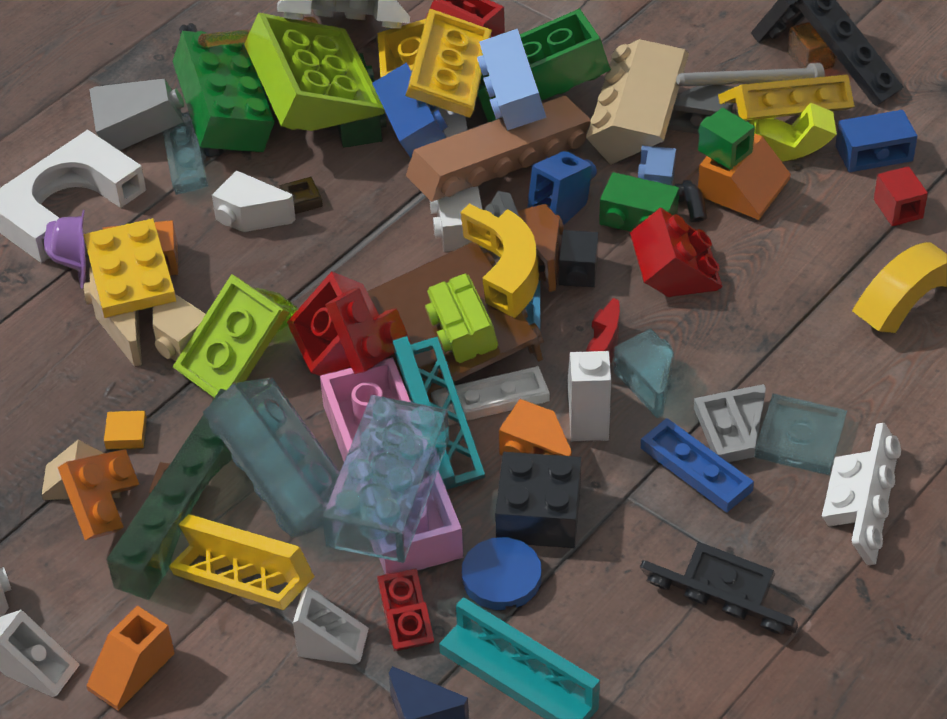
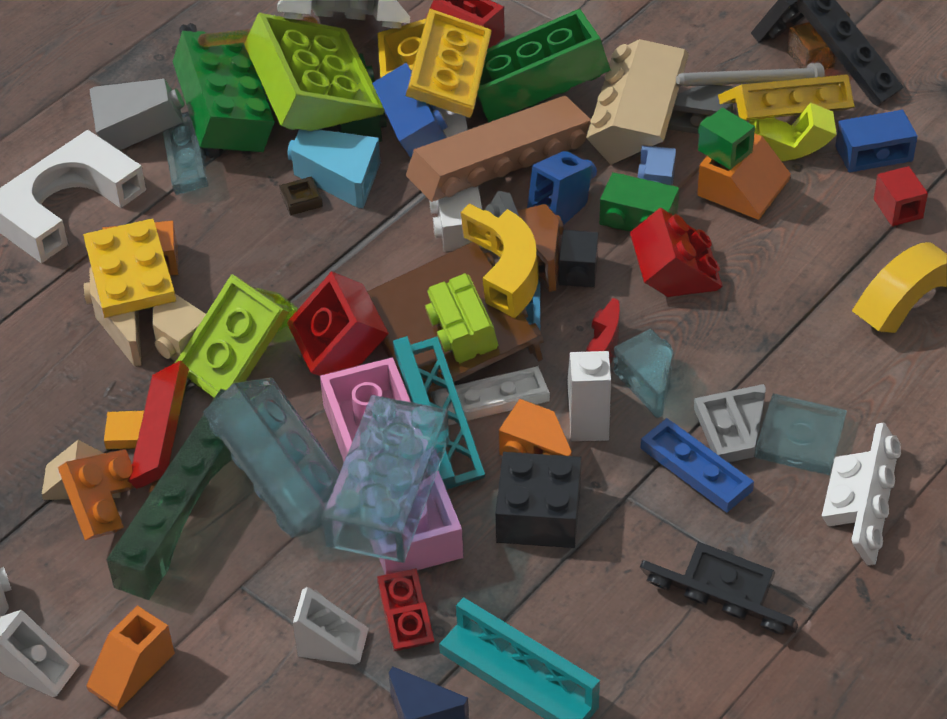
medium lavender piece [44,210,86,289] -> none
yellow fence [169,514,315,610] -> none
white slope [212,170,296,232] -> none
red plate [325,288,411,374] -> none
blue tile [462,537,541,610] -> none
light blue brick [477,29,547,131] -> none
black arm [674,180,707,222] -> none
none -> red tile [128,360,189,489]
none -> medium azure slope [288,129,381,209]

